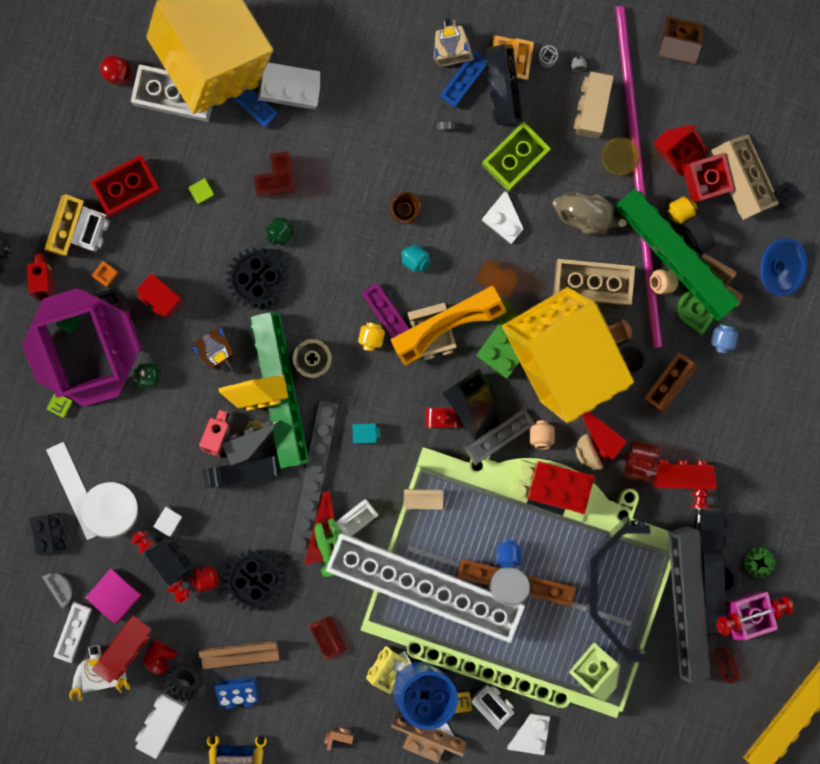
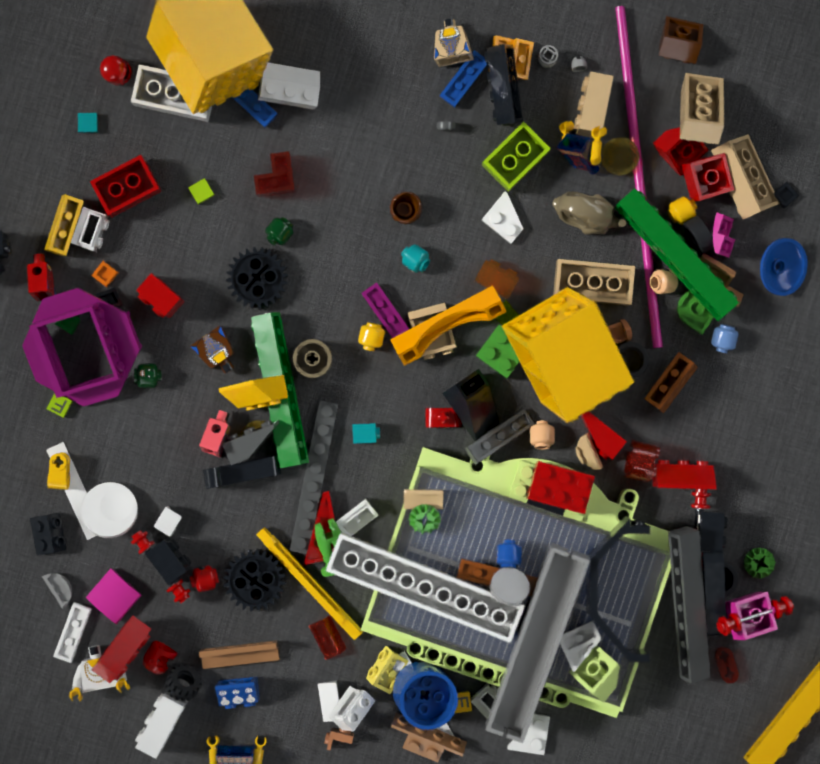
none -> yellow piece [47,452,71,490]
none -> teal tile [78,113,98,133]
none -> yellow piece [256,527,364,640]
none -> white slope [318,680,340,722]
none -> white window [328,686,376,732]
none -> bright green gear [409,504,441,534]
none -> light grey piece [486,543,590,743]
none -> torso [556,121,607,175]
none -> white wing [560,621,601,672]
none -> tan brick [680,73,724,144]
none -> dark pink slope [713,213,735,258]

